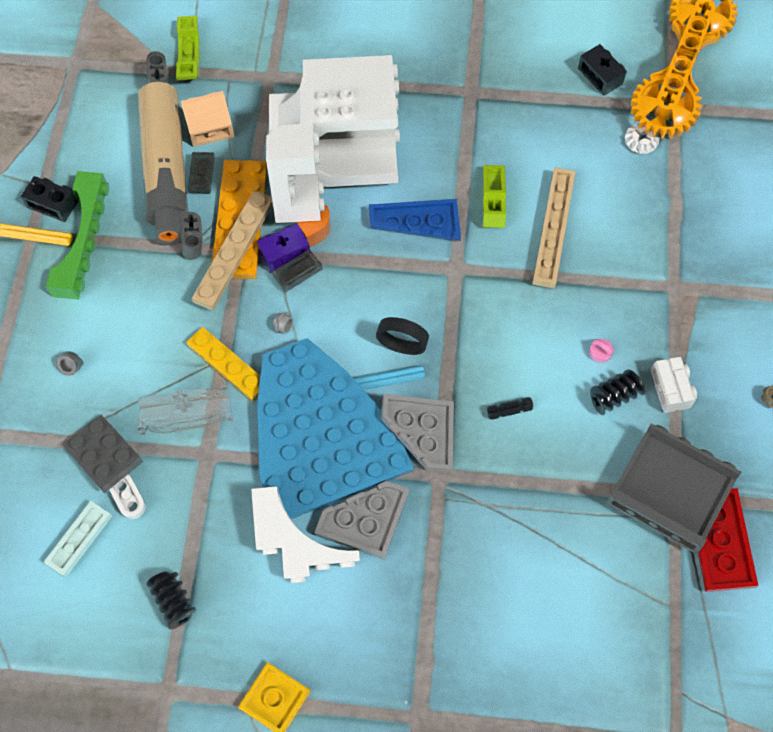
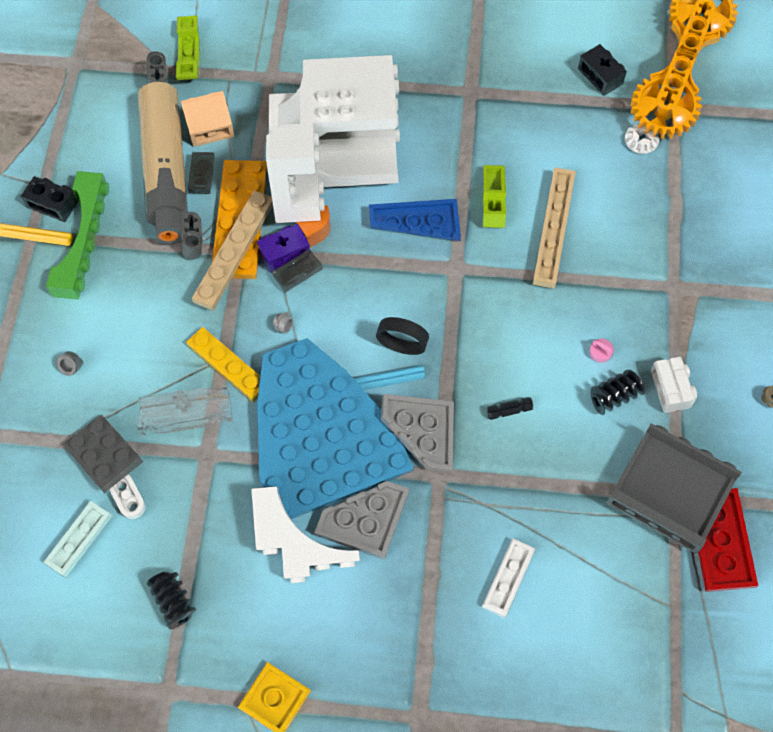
none -> white tile [482,538,536,618]

